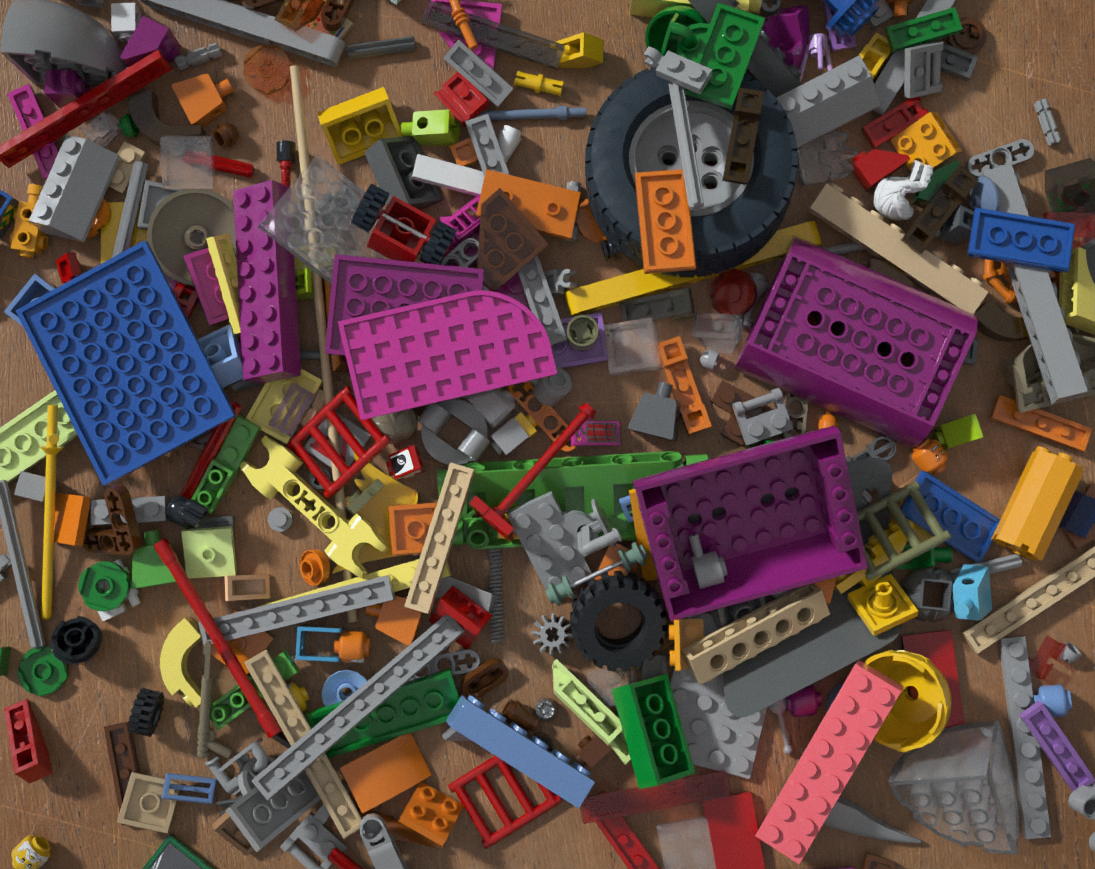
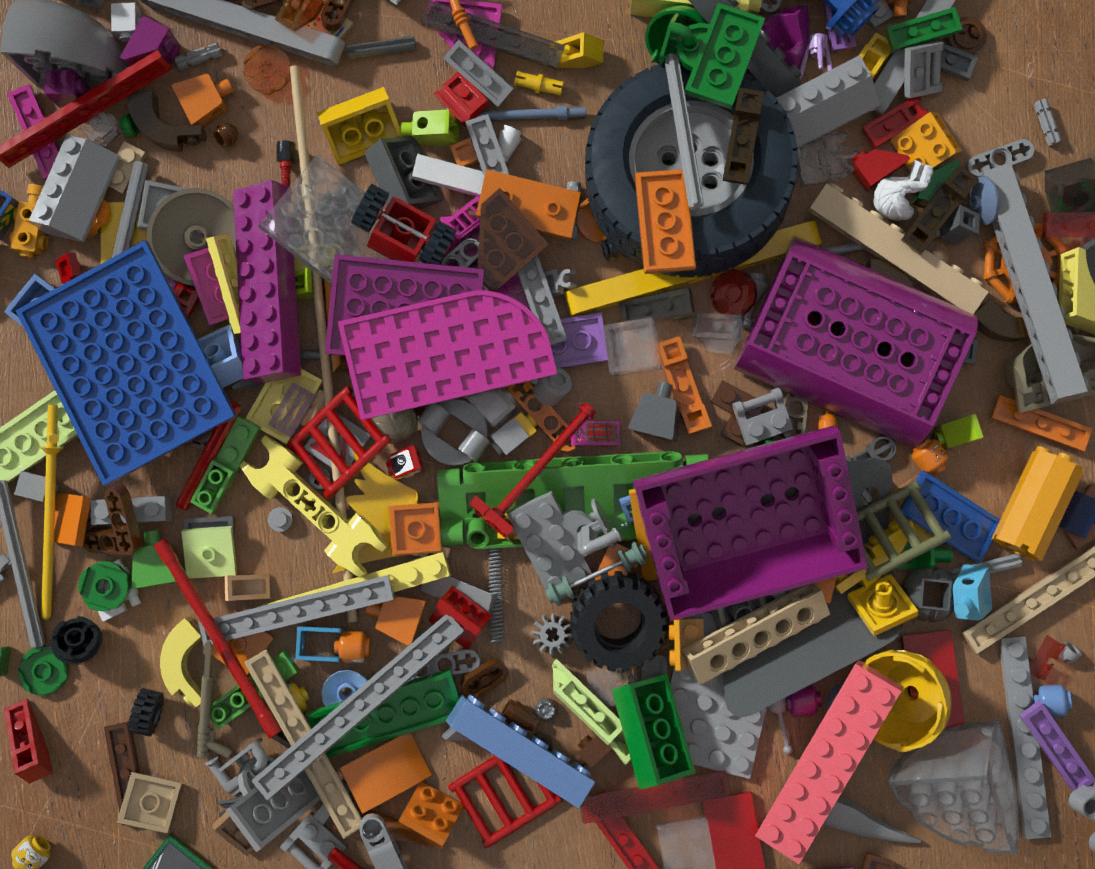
clear piece [160,135,215,189] -> none
medium blue tile [161,773,217,804] -> none
black piece [166,496,209,529] -> none
red axle [183,149,254,178] -> none
orange plate [299,549,330,586] -> none
olive plate [346,478,385,515] -> none
tan plate [404,462,475,614] -> none
olive wheel [566,315,599,352] -> none
light grey plate [644,47,713,94] -> none
light grey piece [688,534,728,589] -> none
light grey hinge [700,350,720,371] -> none
blue tile [967,208,1075,273] -> none

